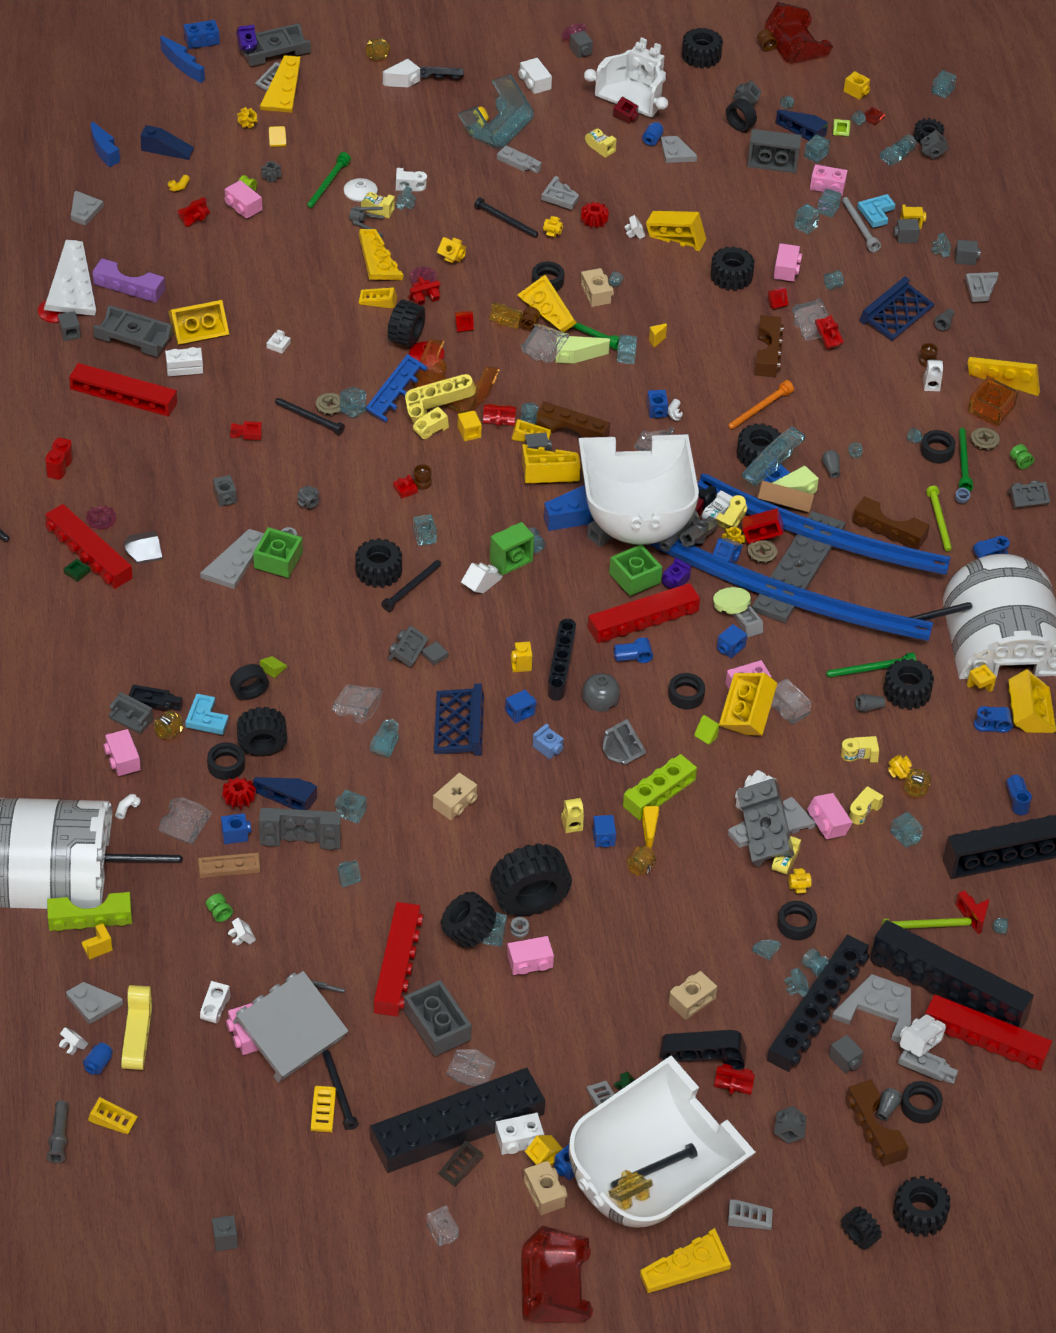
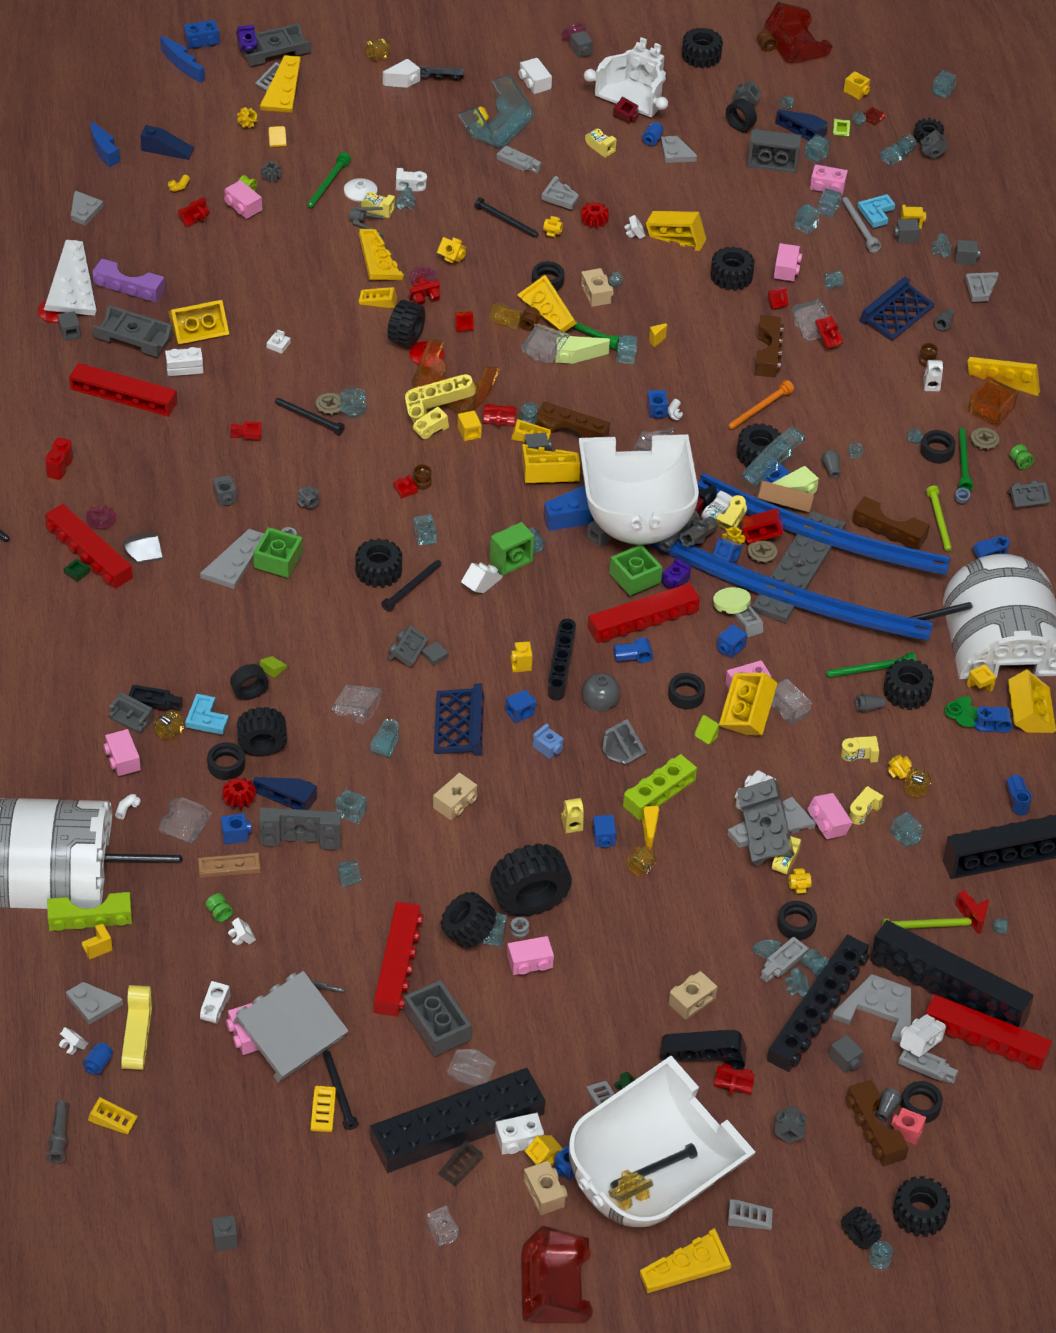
blue hinge [366,354,428,423] -> none
none -> light grey hinge [760,937,809,983]
none -> clear light blue wheel [869,1241,893,1269]
none -> coral brick [891,1108,926,1145]
none -> green plate [945,696,978,727]

